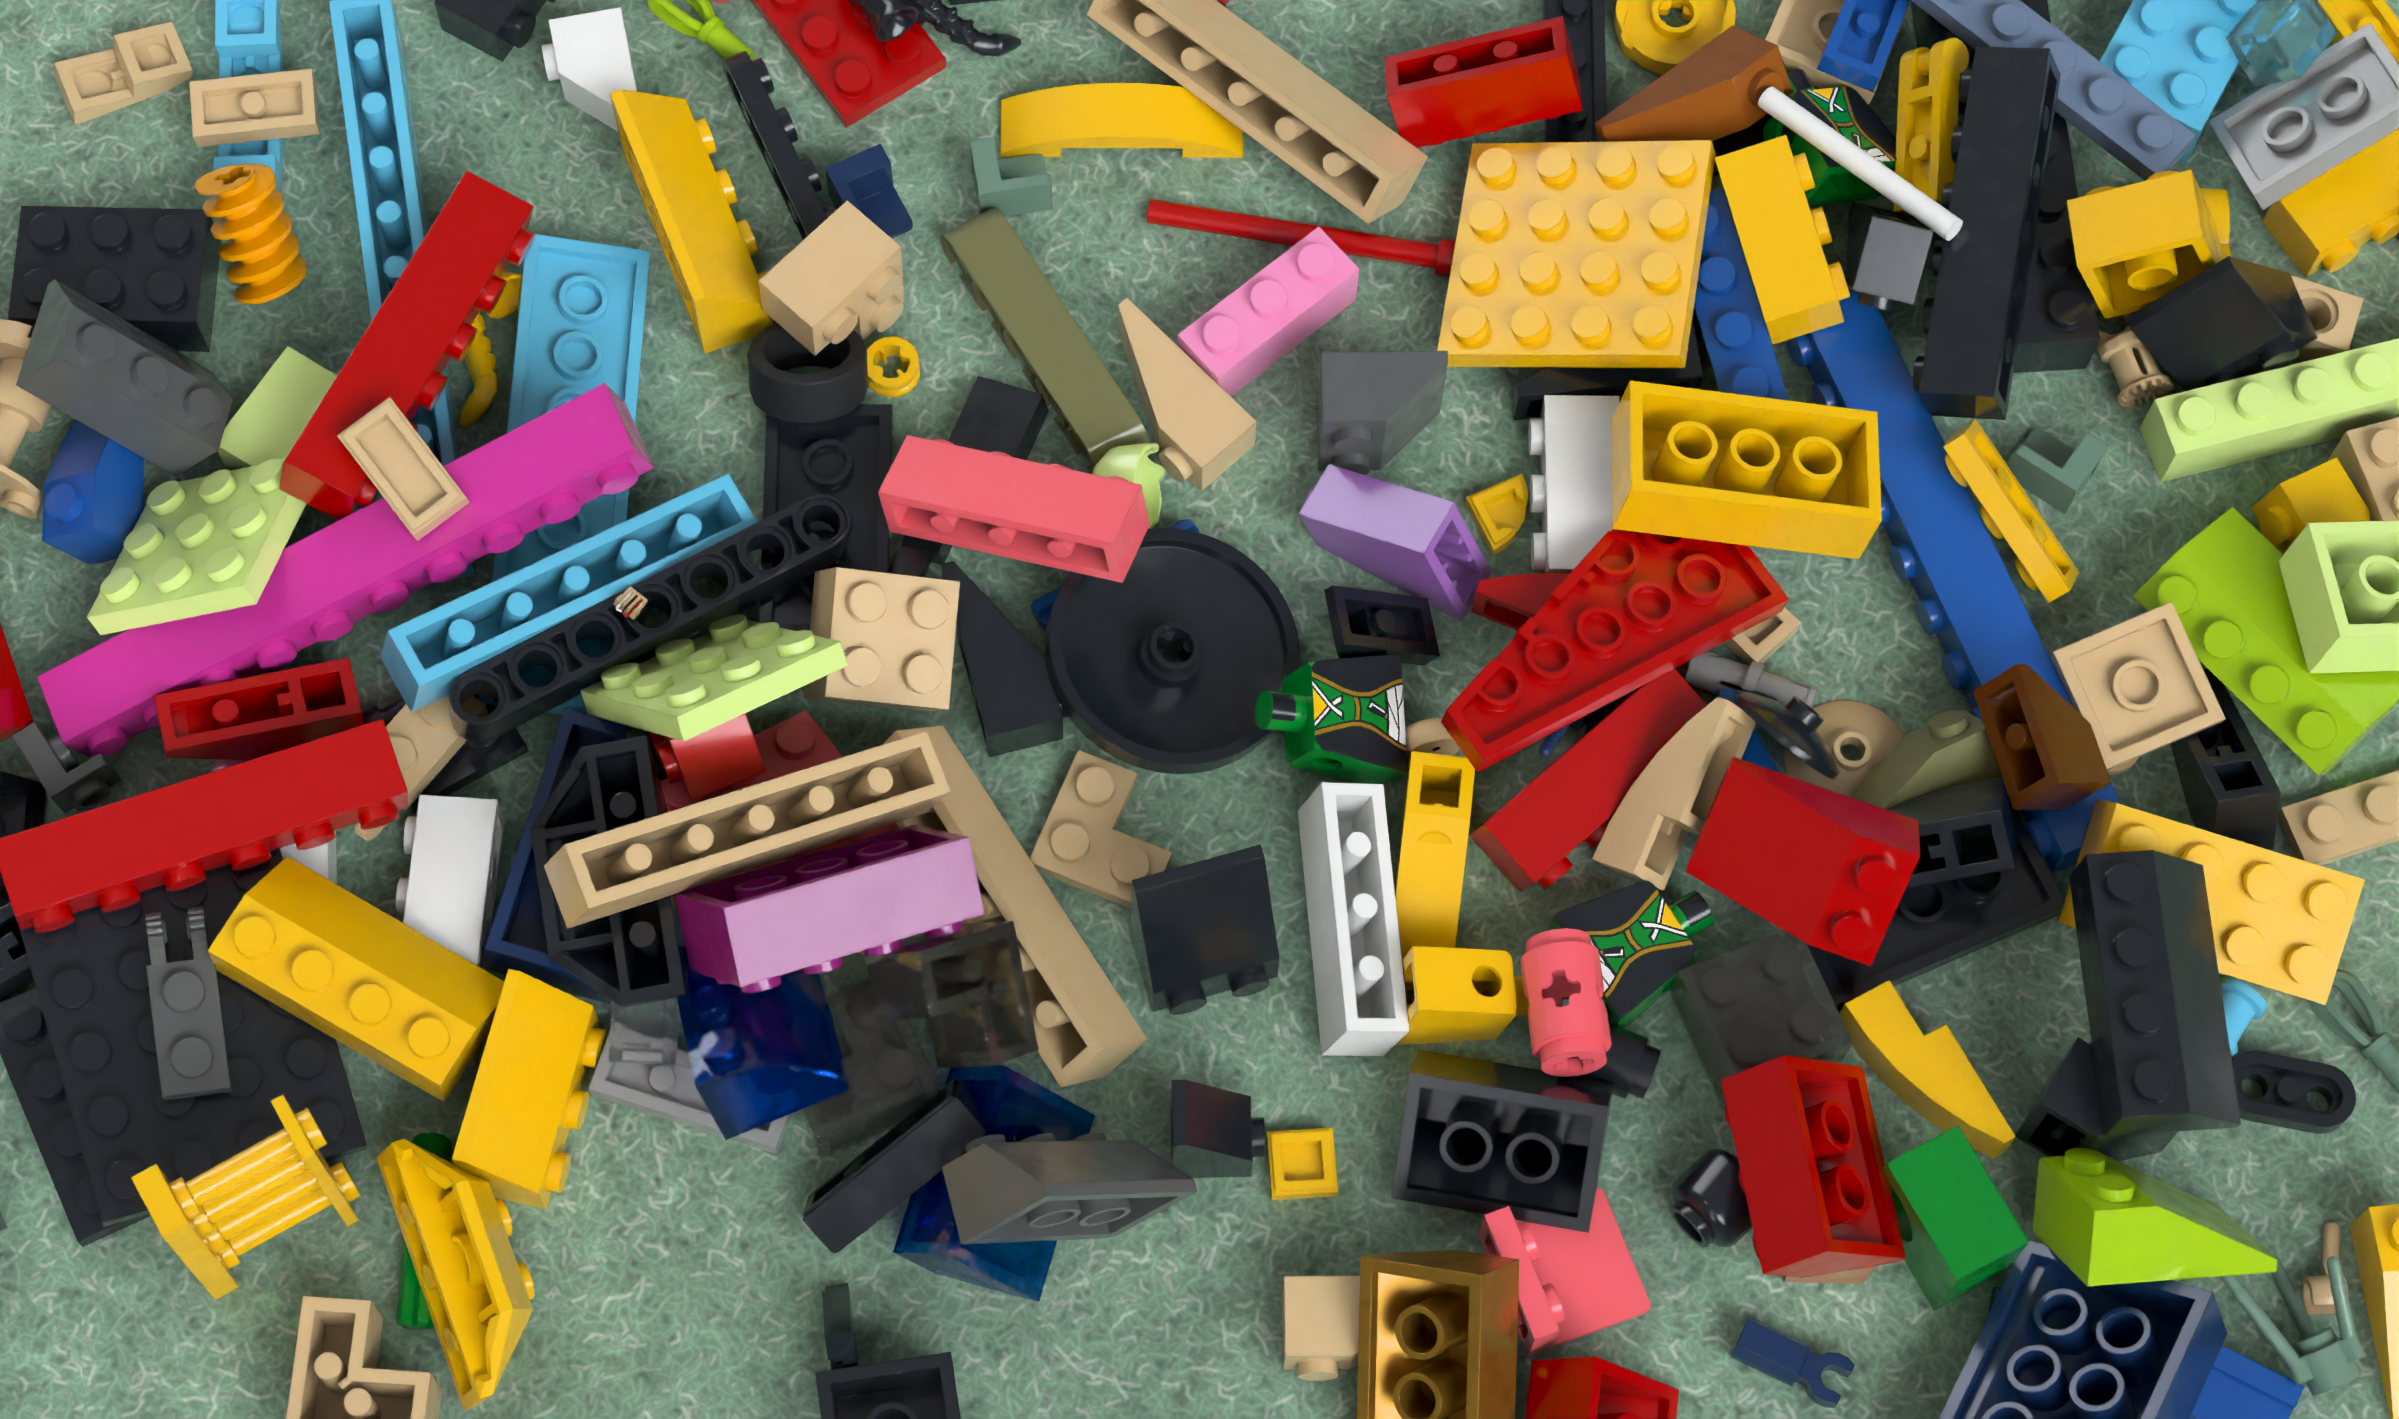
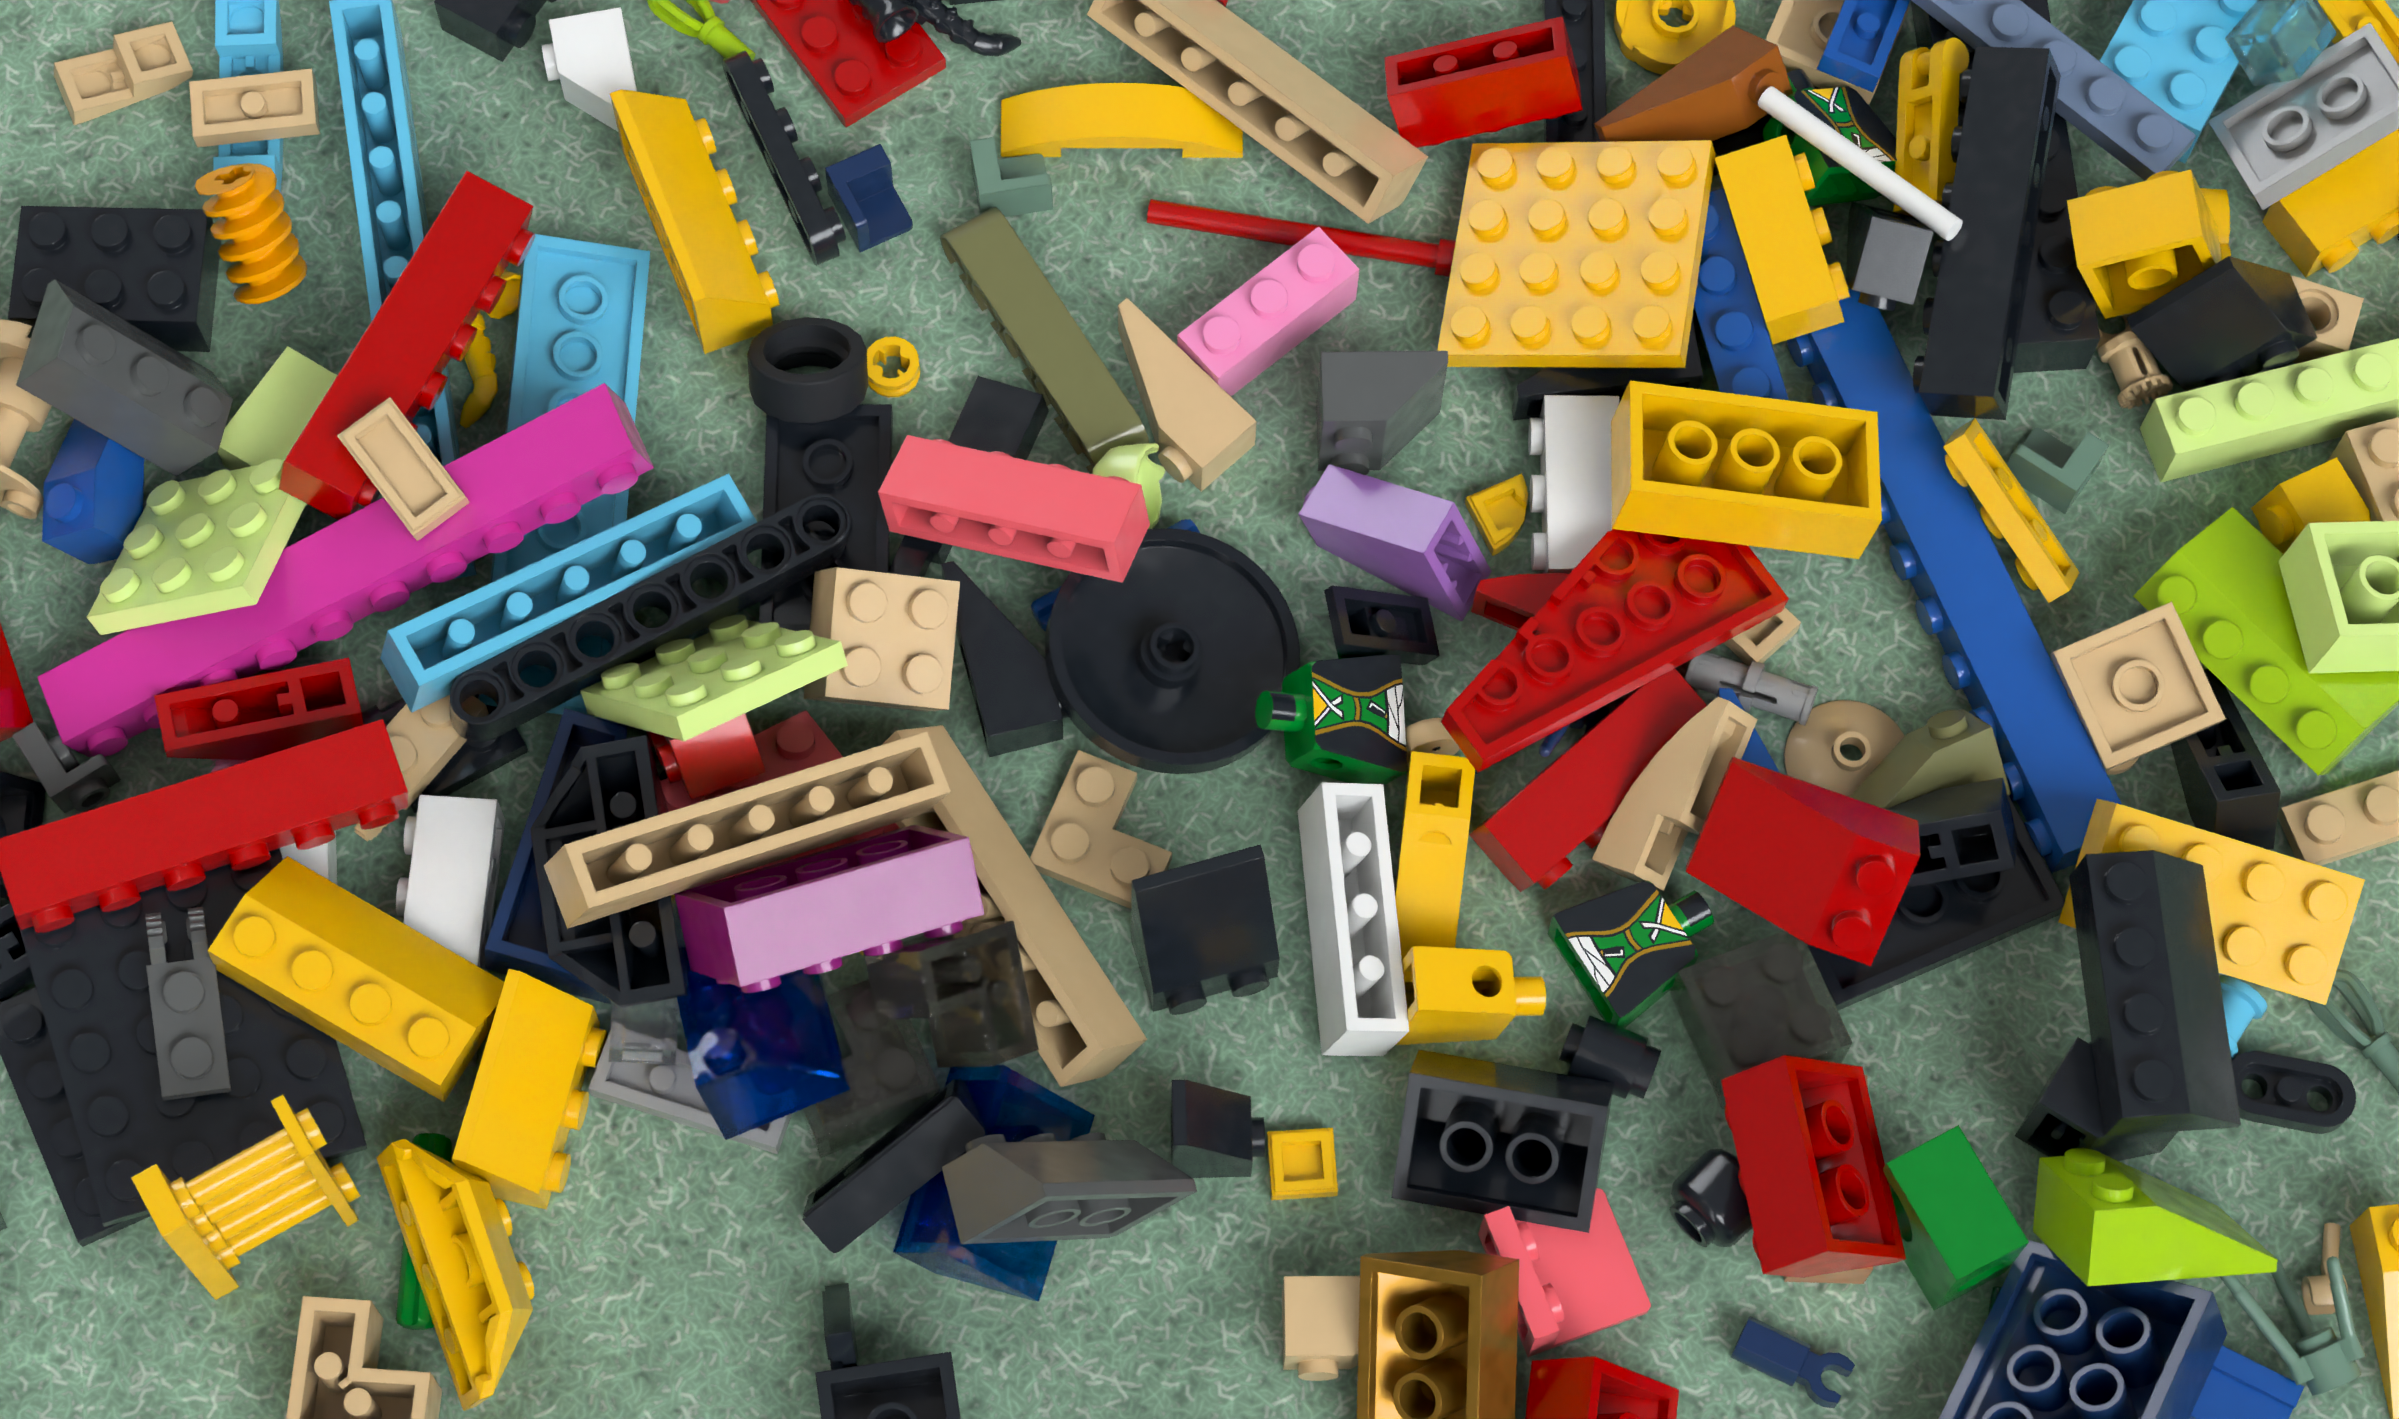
tan piece [614,586,648,620] -> none
tan brick [759,200,904,356] -> none
coral piece [1520,928,1612,1077] -> none
black dish [1734,691,1840,779] -> none
yellow slope [1836,980,2016,1159] -> none
reddish brown slope [1973,663,2111,810] -> none

